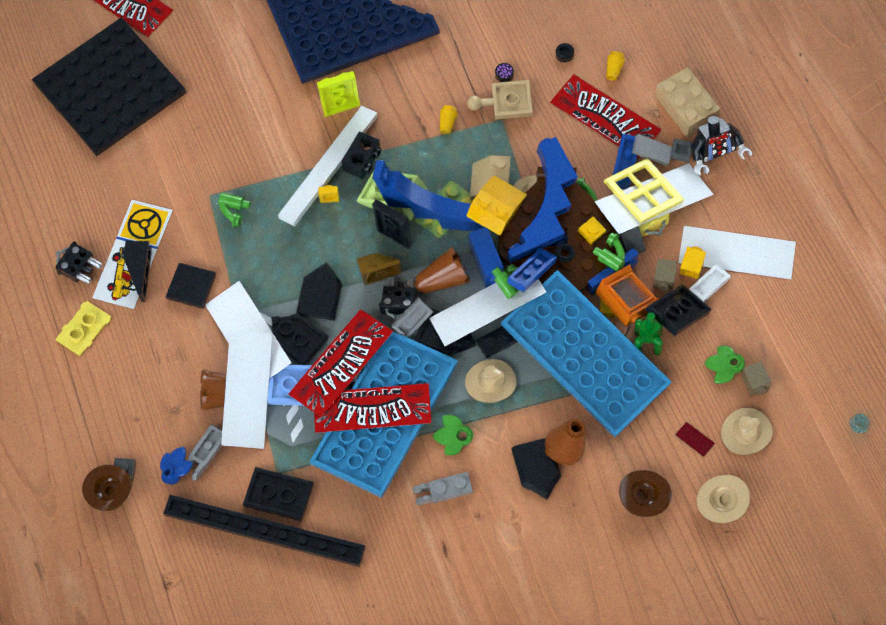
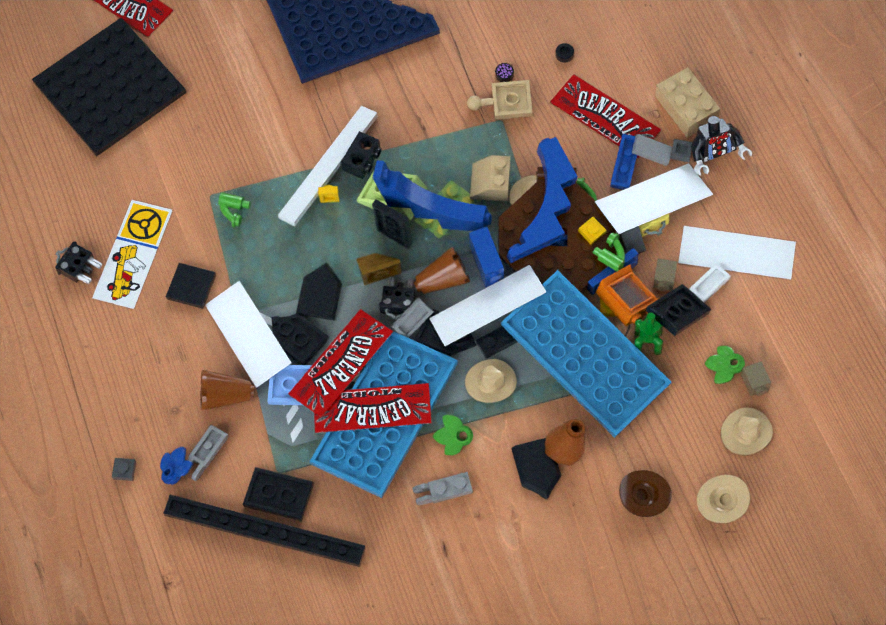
light yellow piece [55,301,112,356] -> none
reddish brown hat [82,465,132,512] -> none
black slope [121,240,152,302] -> none
white sticker [221,330,272,449] -> none
neon yellow plate [317,71,360,117] -> none
yellow cone [439,105,458,135] -> none
yellow slope [466,175,527,235] -> none
bright green plant [492,264,519,299] -> none
blue plate [507,248,557,293] -> none
black plate [555,244,575,263] -> none
light yellow window [603,158,684,224] -> none
yellow cone [606,51,625,81] -> none
dark red sticker [675,422,715,457] -> none
yellow brick [680,246,706,279] -> none
clear light blue plate [849,414,870,433] -> none

